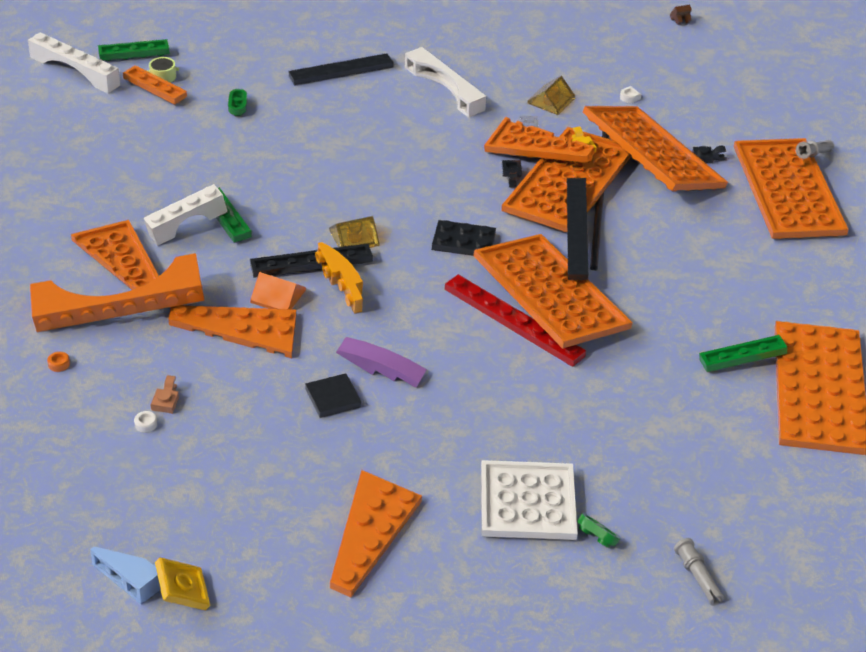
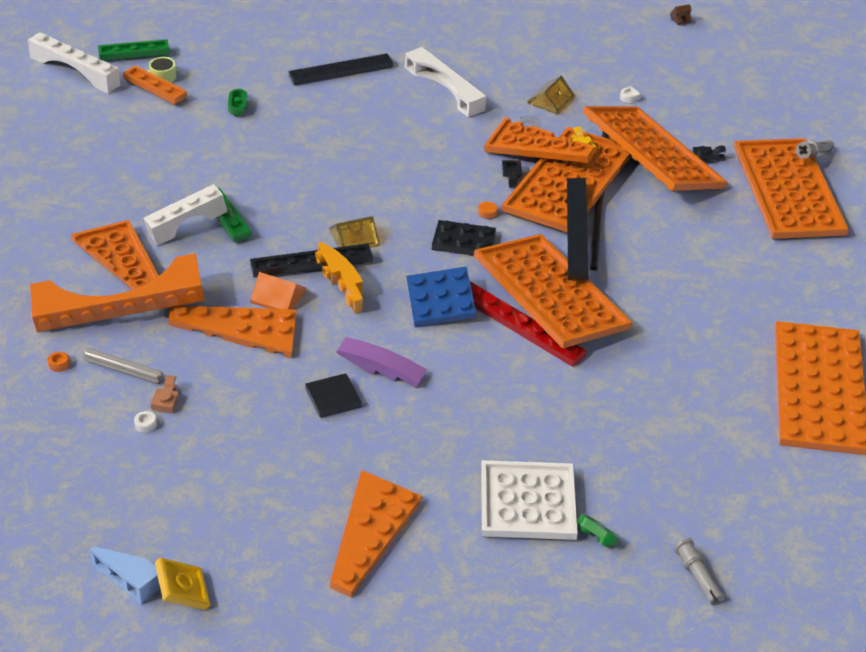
green plate [699,335,788,372] -> none
none -> light grey axle [83,348,163,383]
none -> blue plate [406,266,476,327]
none -> orange tile [478,201,498,219]

